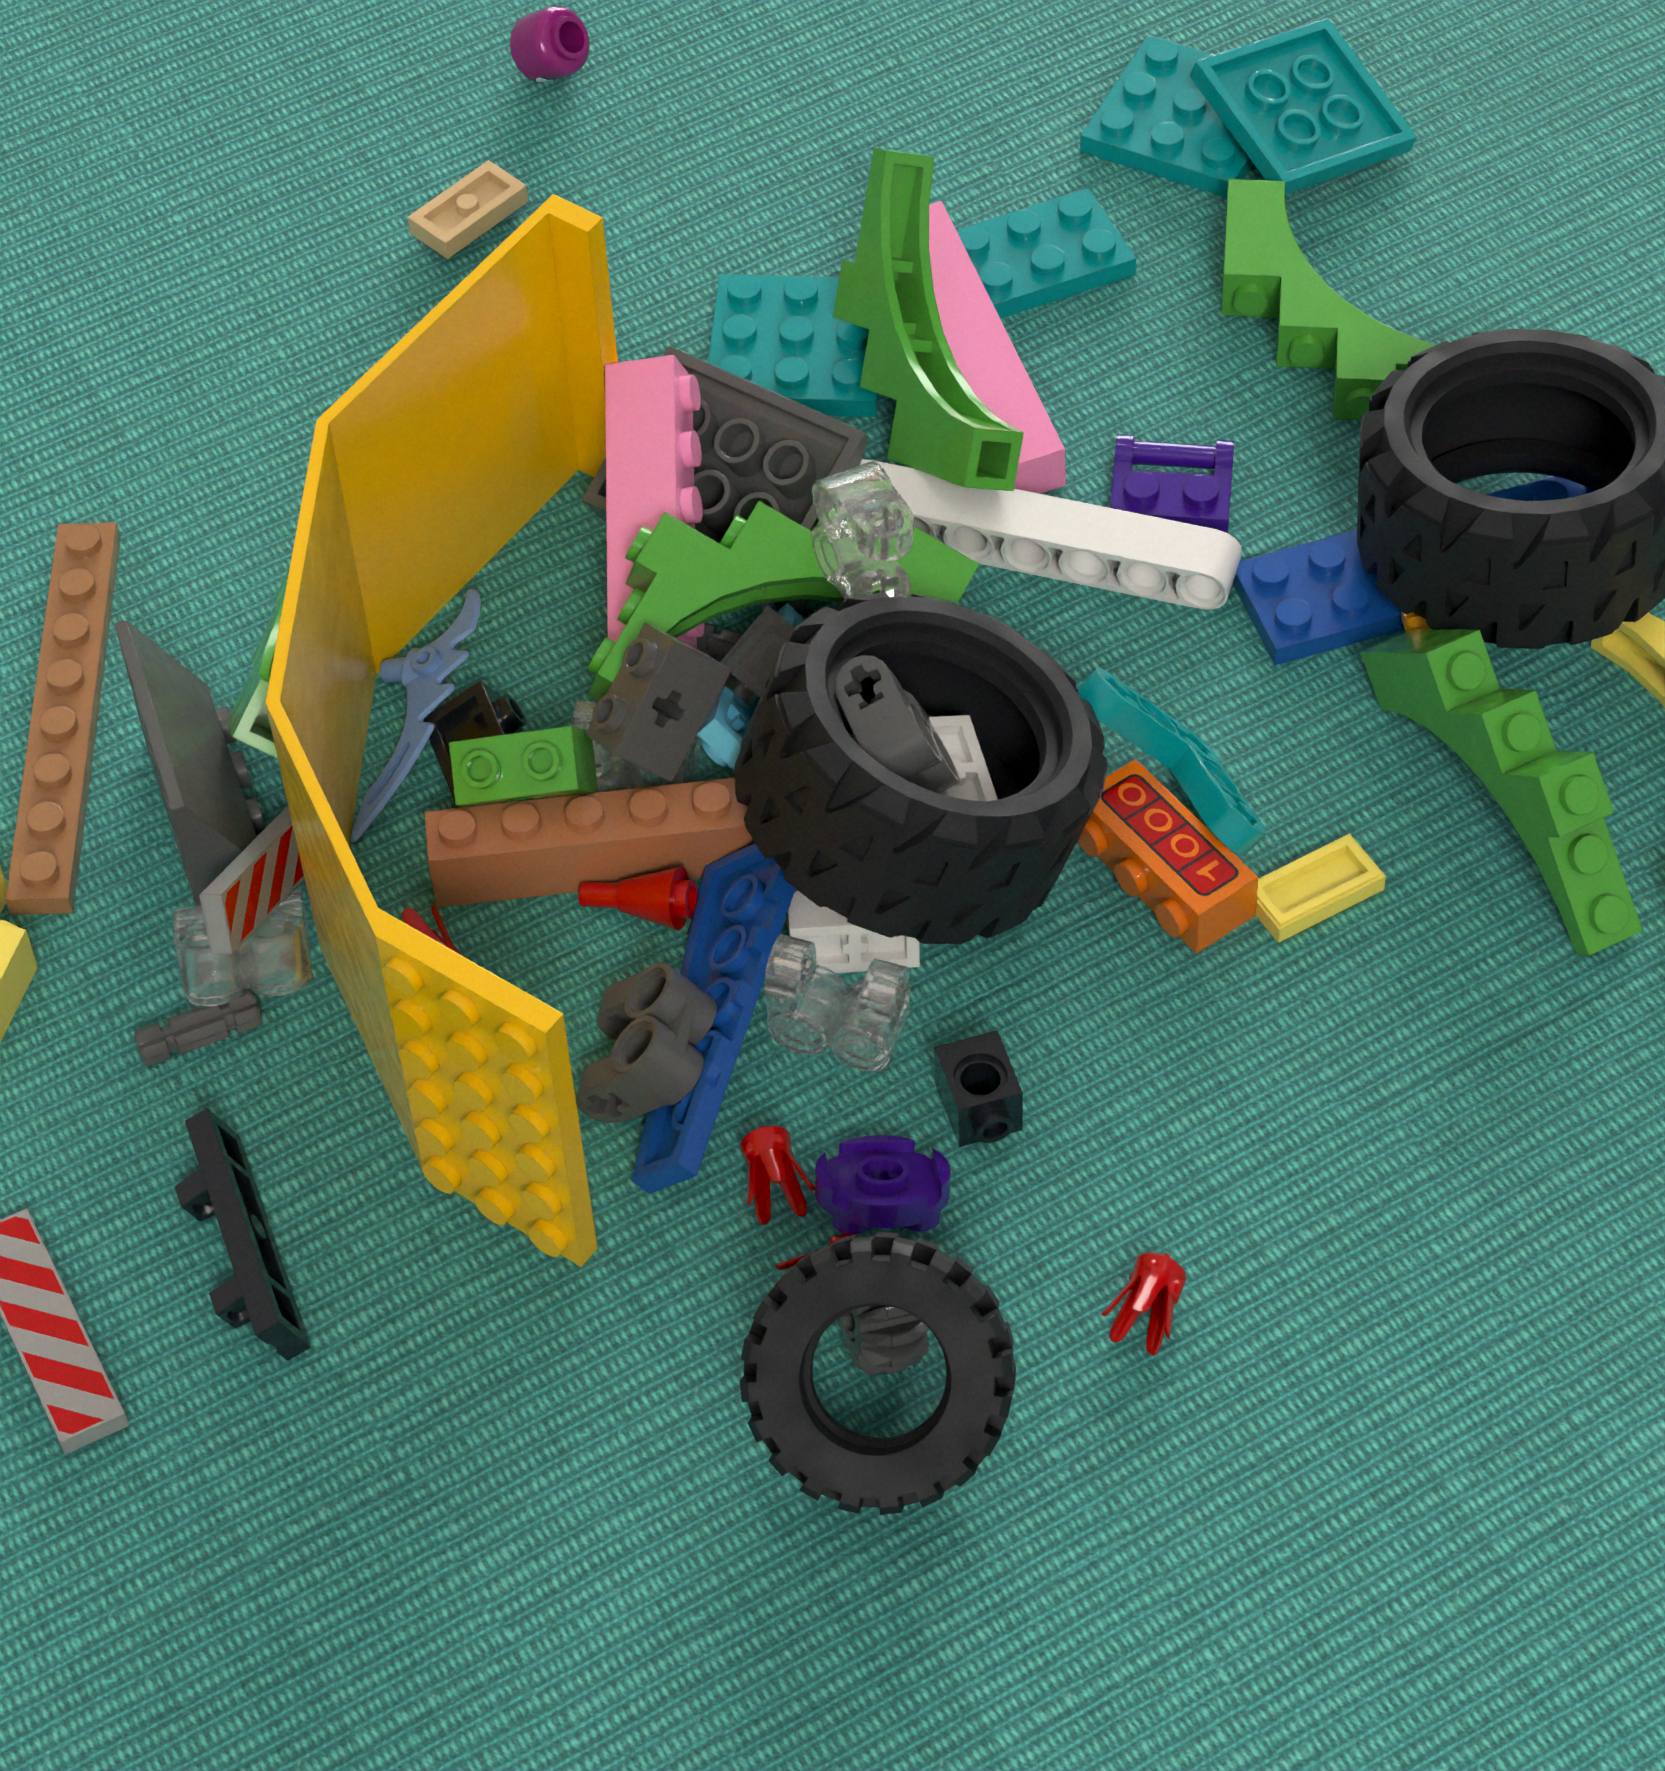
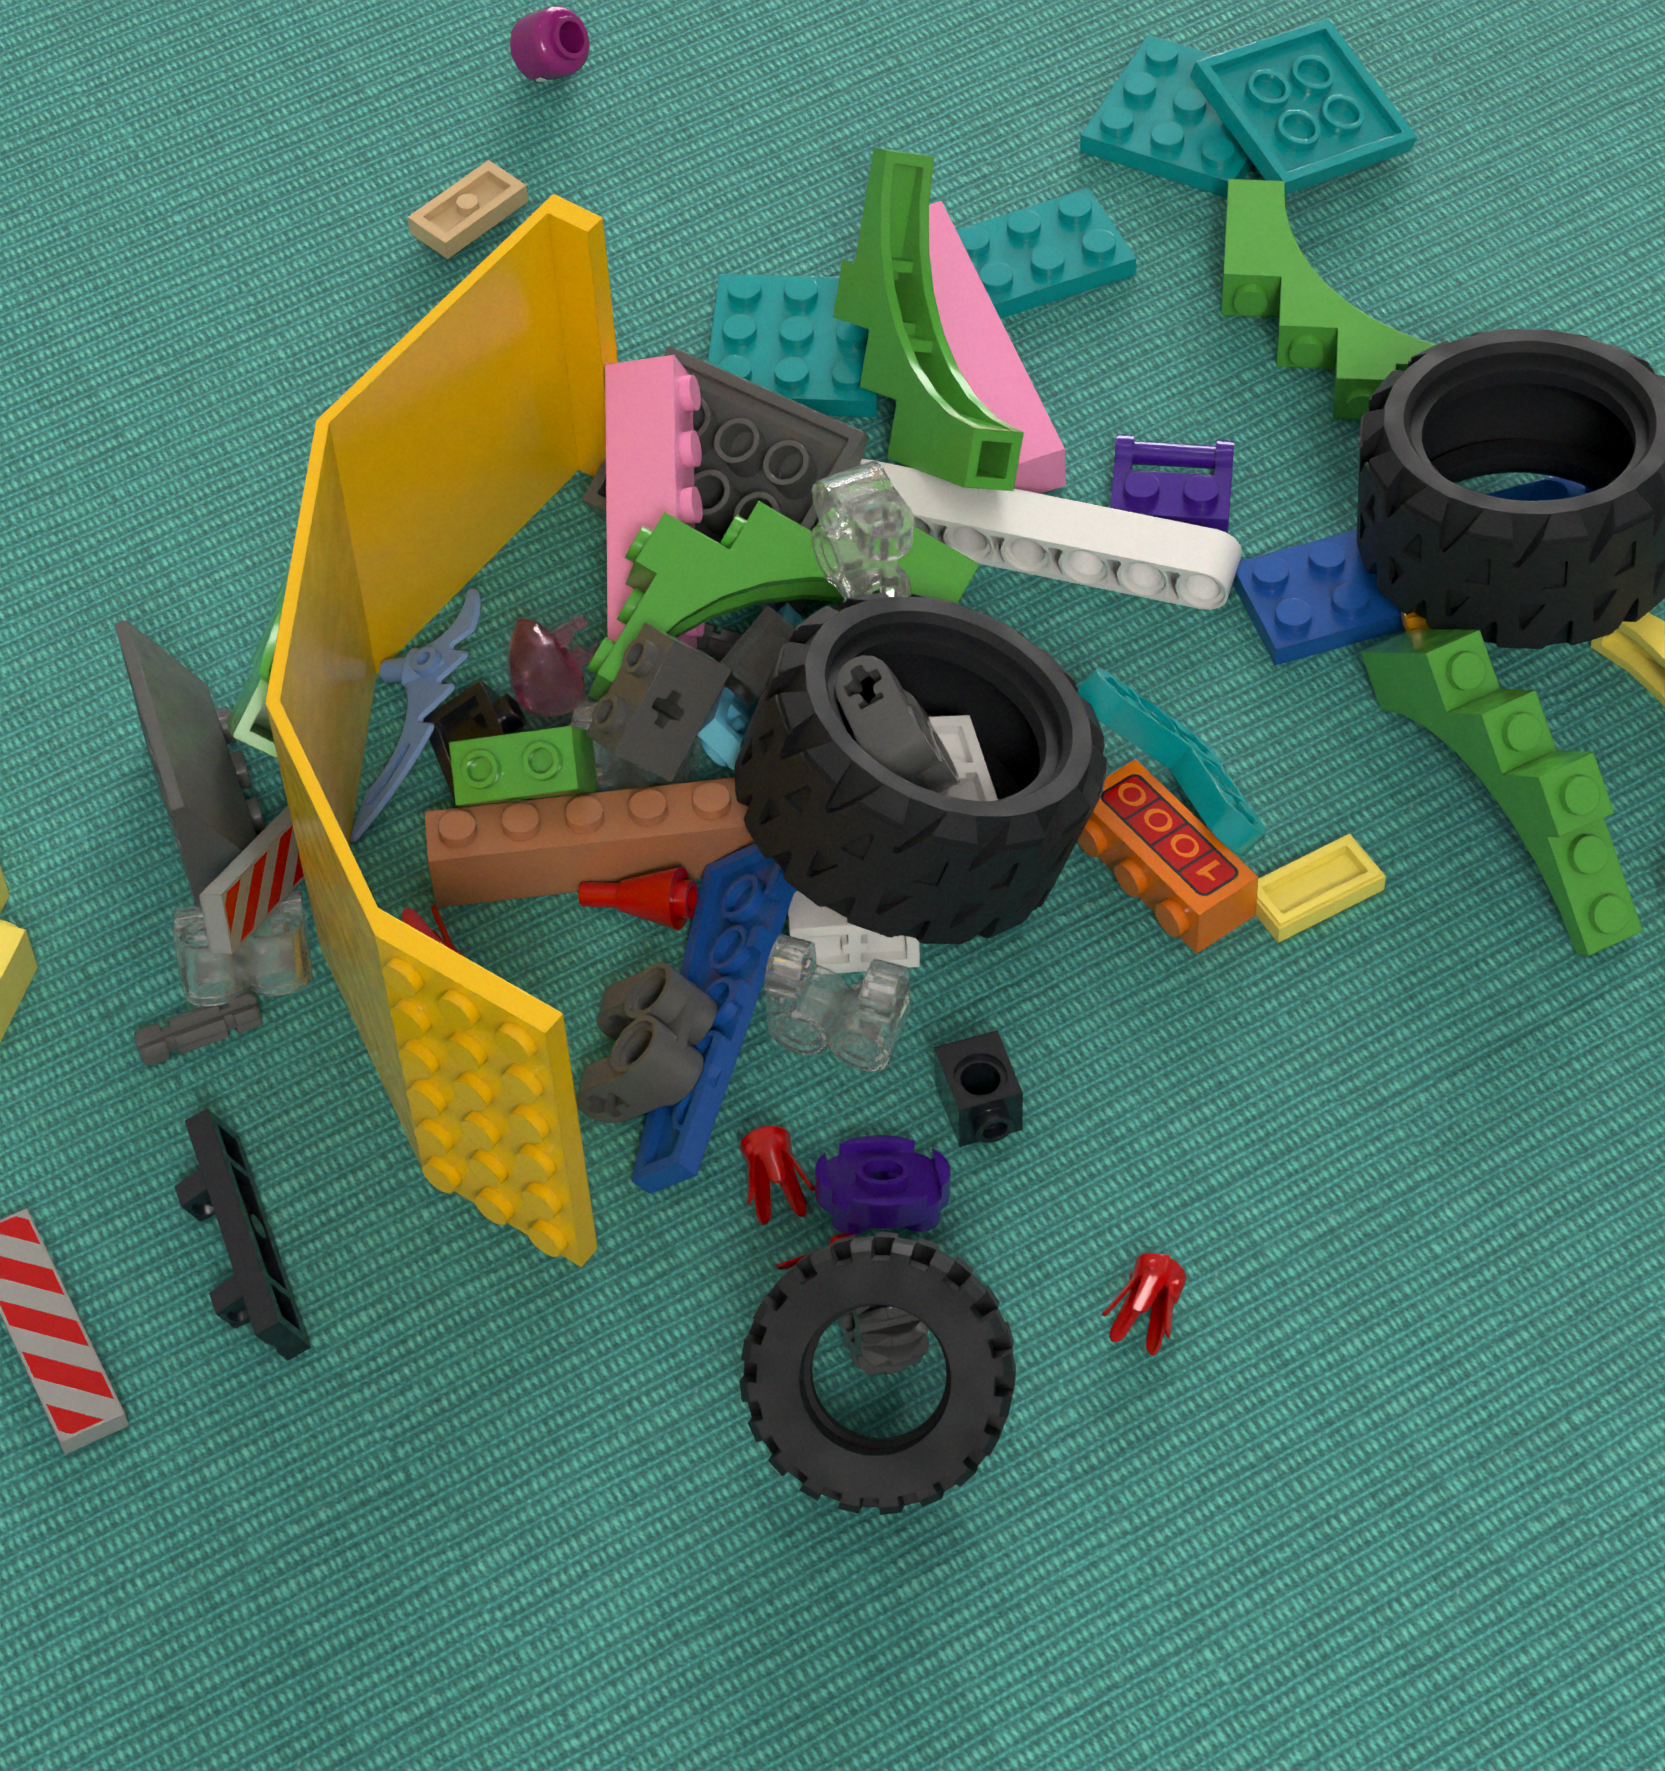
medium nougat plate [6,522,121,915] -> none
none -> clear pink piece [508,613,601,717]

